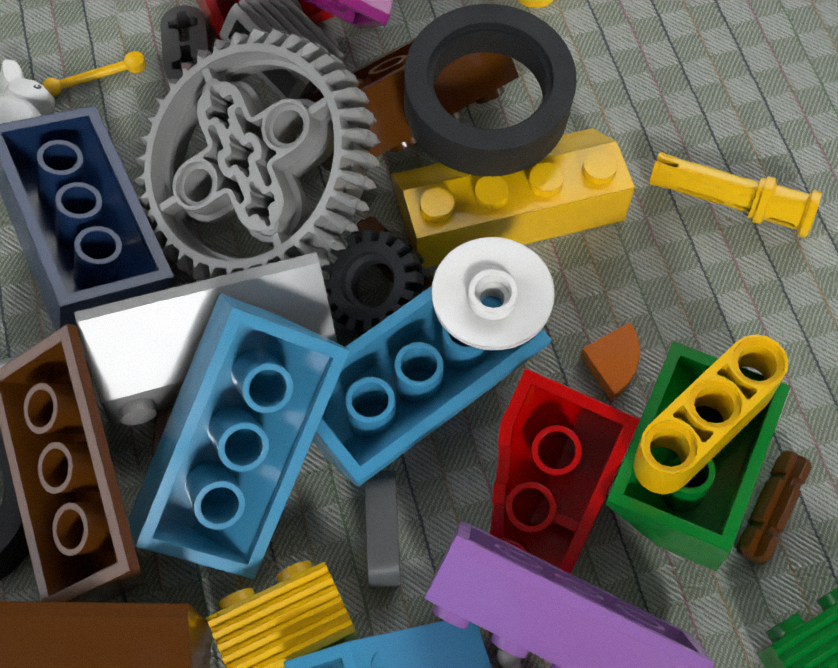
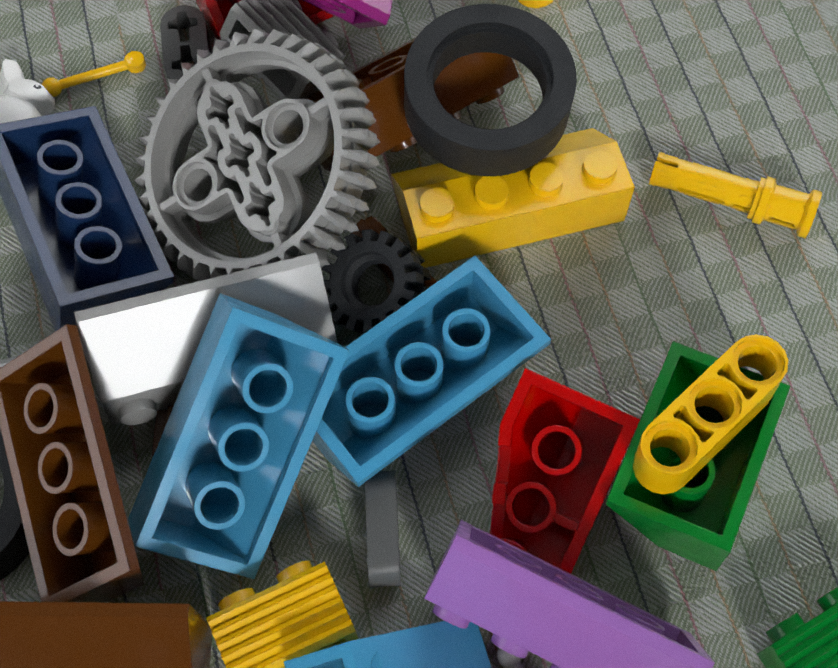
white dish [432,237,555,350] -> none
orange tile [580,322,640,402] -> none
reddish brown axle [736,450,812,565] -> none

